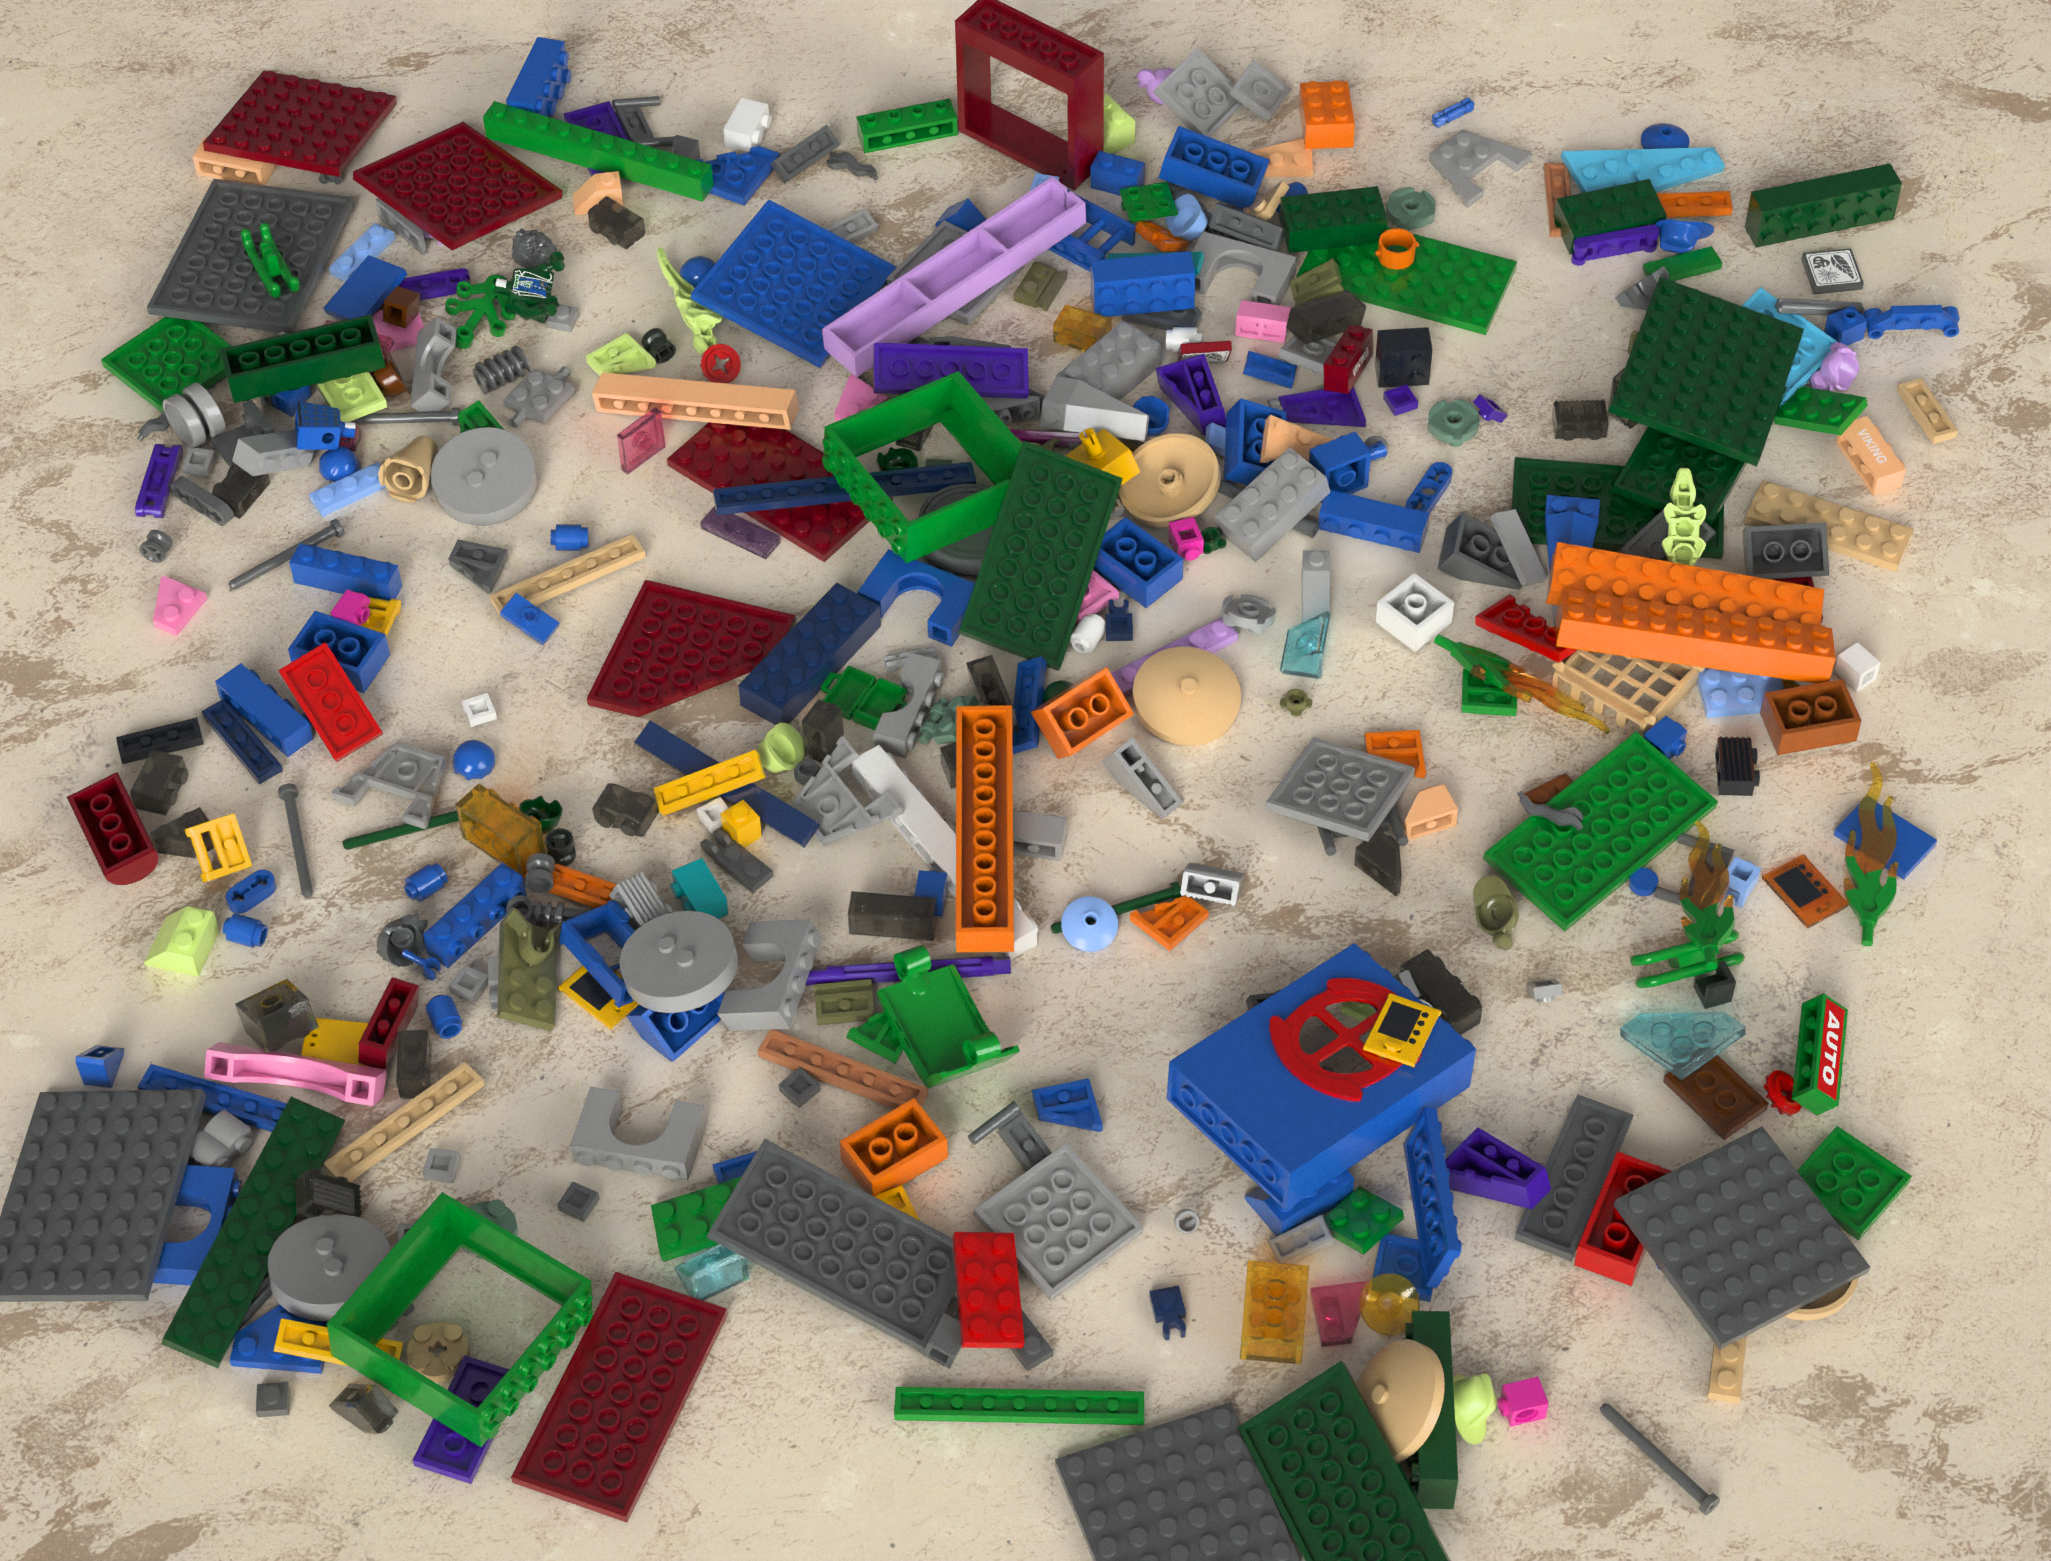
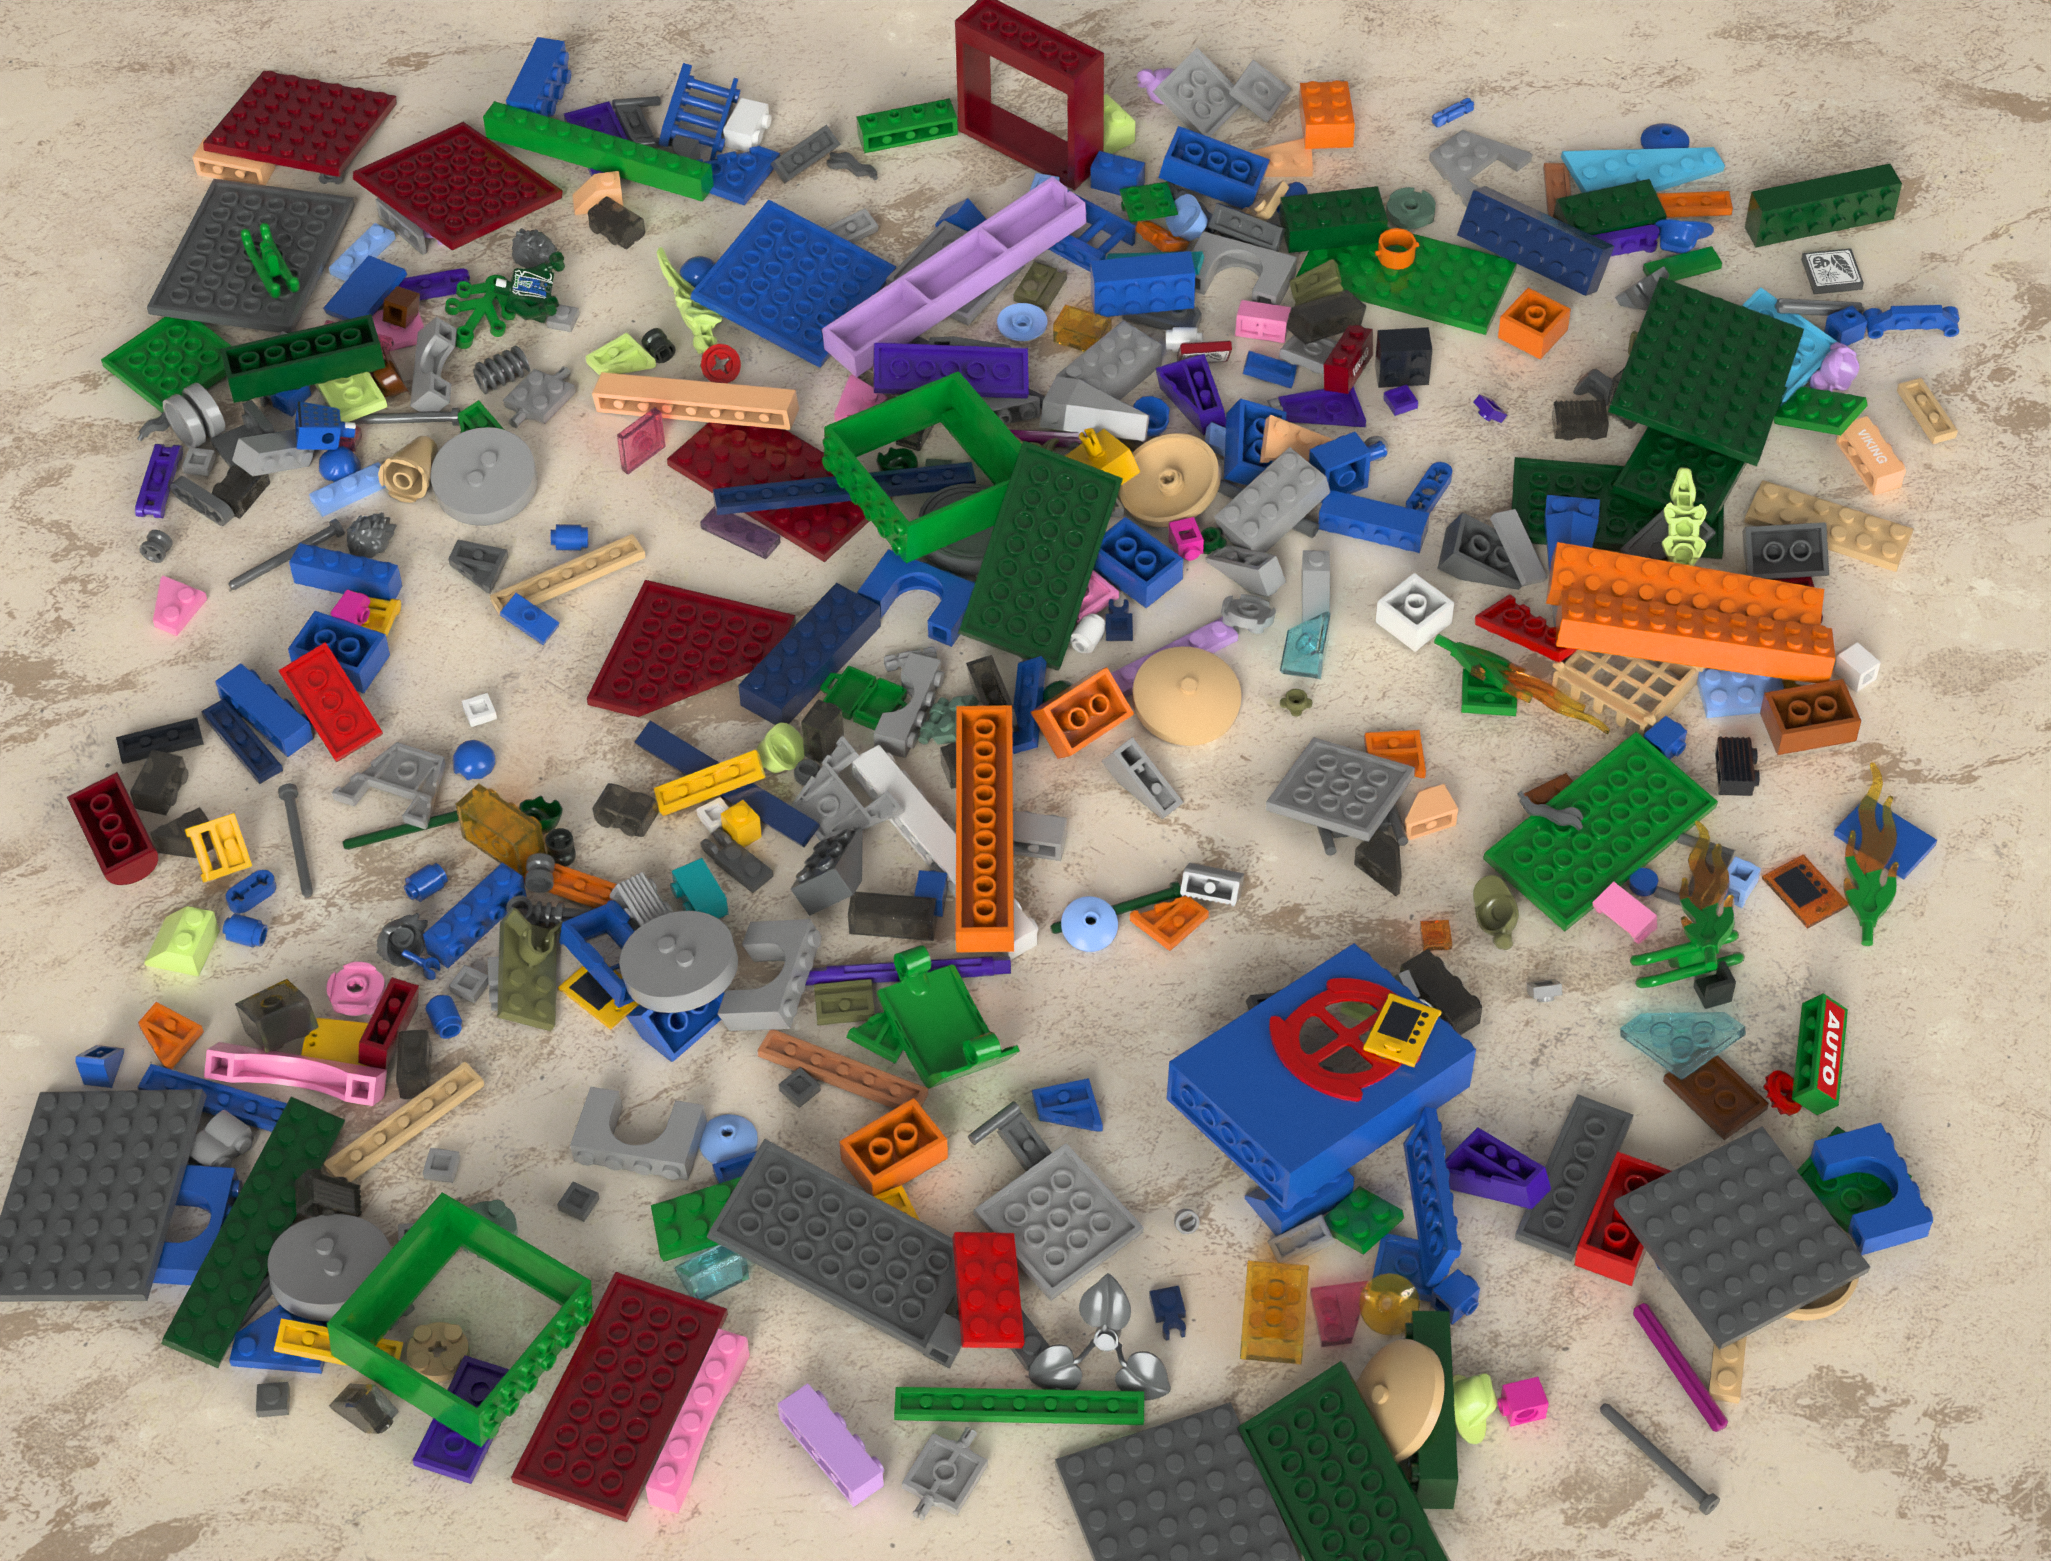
sand green plate [1427,399,1479,447] -> none
none -> orange wing [138,1002,204,1070]
none -> bright pink plate [326,962,386,1016]
none -> dark grey hair [347,512,397,558]
none -> bright pink arch [646,1329,750,1513]
none -> blue fence [658,63,741,160]
none -> light blue dish [699,1114,758,1164]
none -> lavender brick [778,1383,884,1507]
none -> dark grey slope [791,826,863,916]
none -> light grey plate [902,1427,988,1520]
none -> light blue dish [997,303,1047,341]
none -> plant [1029,1273,1171,1400]
none -> light grey slope [1206,544,1286,596]
none -> clear orange plate [1420,920,1452,951]
none -> blue brick [1430,1269,1480,1325]
none -> dark blue brick [1457,186,1614,296]
none -> orange brick [1498,288,1571,360]
none -> dark grey plate [1573,369,1616,406]
none -> bright pink hinge [1592,882,1657,944]
none -> magenta axle [1633,1303,1728,1432]
none -> blue arch [1810,1123,1933,1255]

